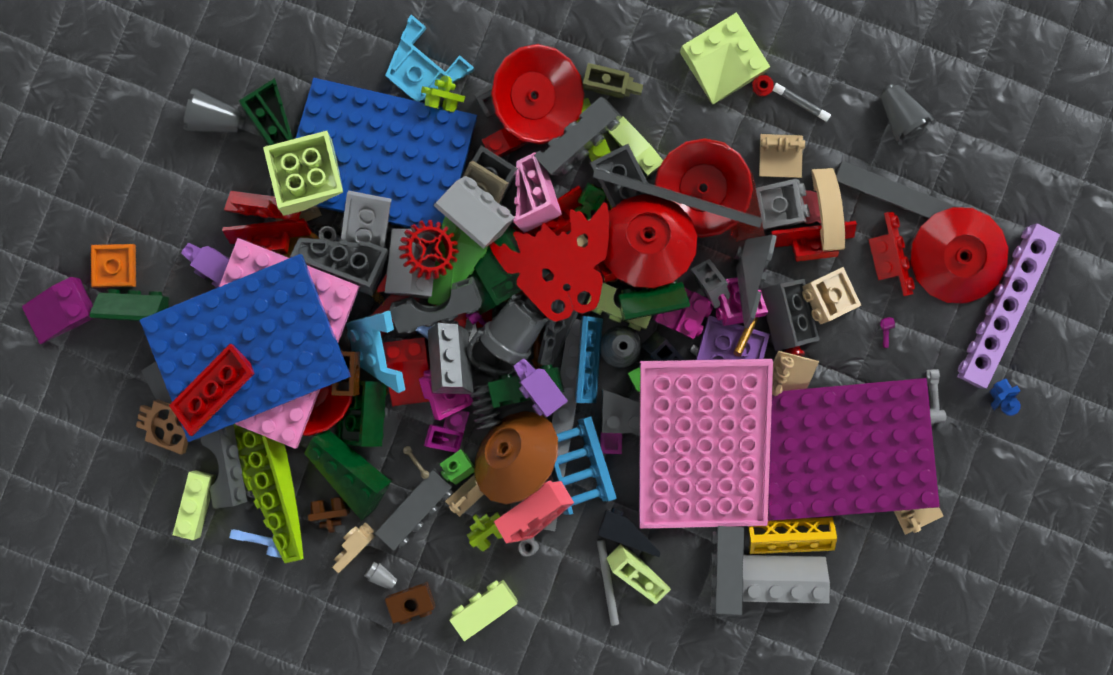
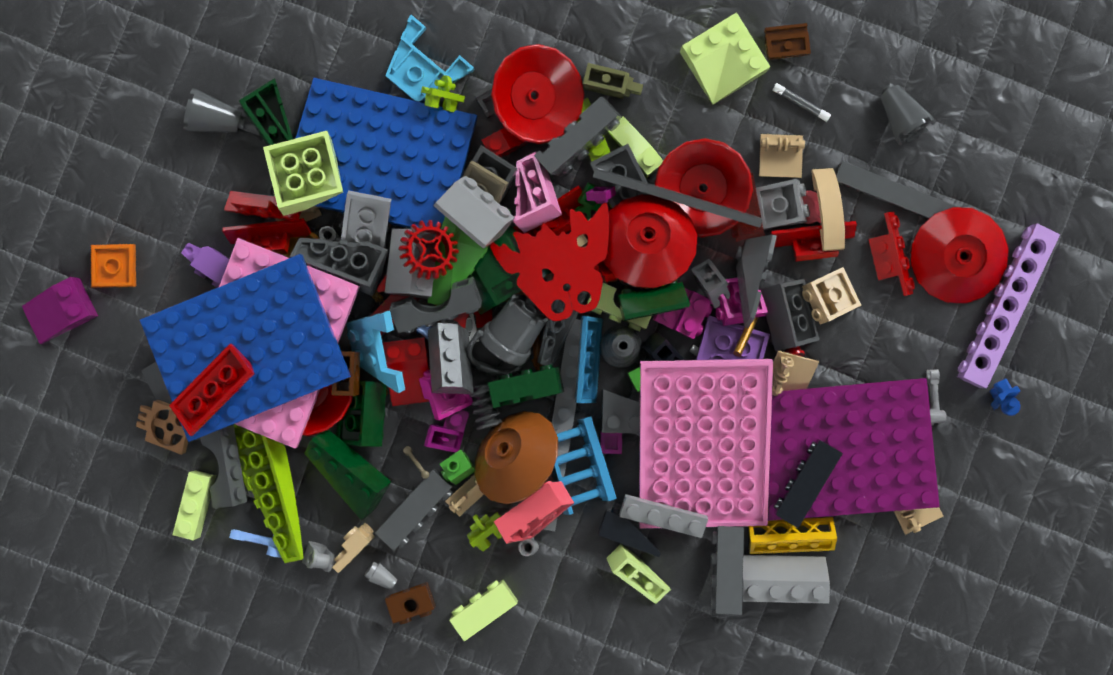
dark green slope [90,289,169,321] -> none
reddish brown hips [308,497,350,533] -> none
magenta hand [466,311,487,326] -> none
medium lavender hinge [513,359,568,417] -> none
light grey bar [597,539,619,626] -> none
red plate [752,75,774,96] -> none
magenta hand [880,317,895,348] -> none
none -> light grey piece [302,541,335,572]
none -> magenta plate [586,186,616,204]
none -> light grey plate [619,494,708,538]
none -> reddish brown plate [764,23,811,60]
none -> black brick [773,439,843,528]

